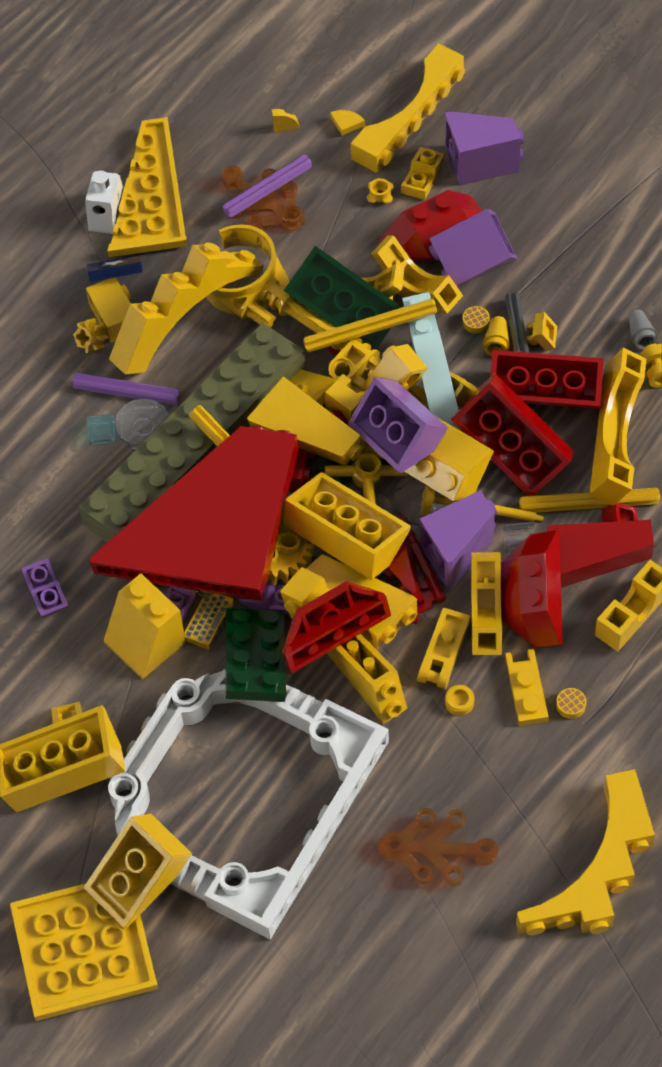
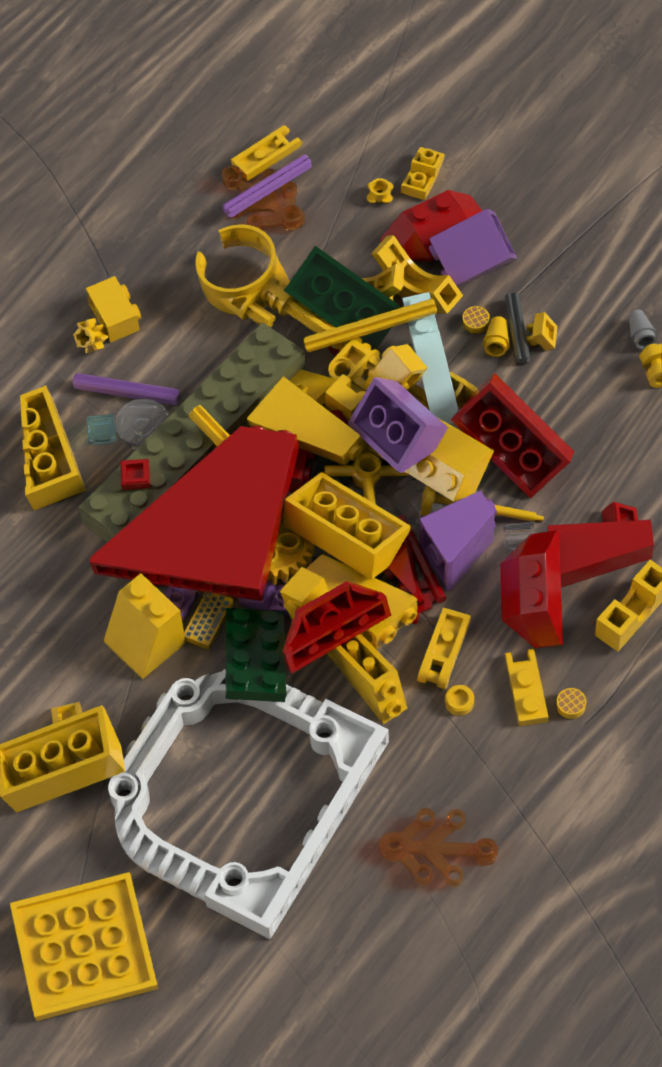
medium lavender slope [21,558,68,618] -> none
yellow slope [83,814,192,928] -> none
white torso [85,171,124,234] -> none
clear blue tile [86,255,143,282] -> none
yellow wing [107,117,187,258] -> none
yellow arch [109,243,264,374] -> none
yellow tile [272,109,300,133] -> none
yellow tile [330,110,365,136] -> none
yellow arch [351,43,465,173] -> none
medium lavender slope [445,111,524,185] -> none
yellow arch [471,552,502,655] -> none
red slope [490,350,604,409] -> none
yellow arch [516,769,655,936] -> none
yellow axle [519,487,660,512] -> none
yellow arch [589,348,646,506] -> none
none -> yellow wedge [20,385,86,511]
none -> red tile [120,459,150,490]
none -> yellow hinge [231,125,303,182]

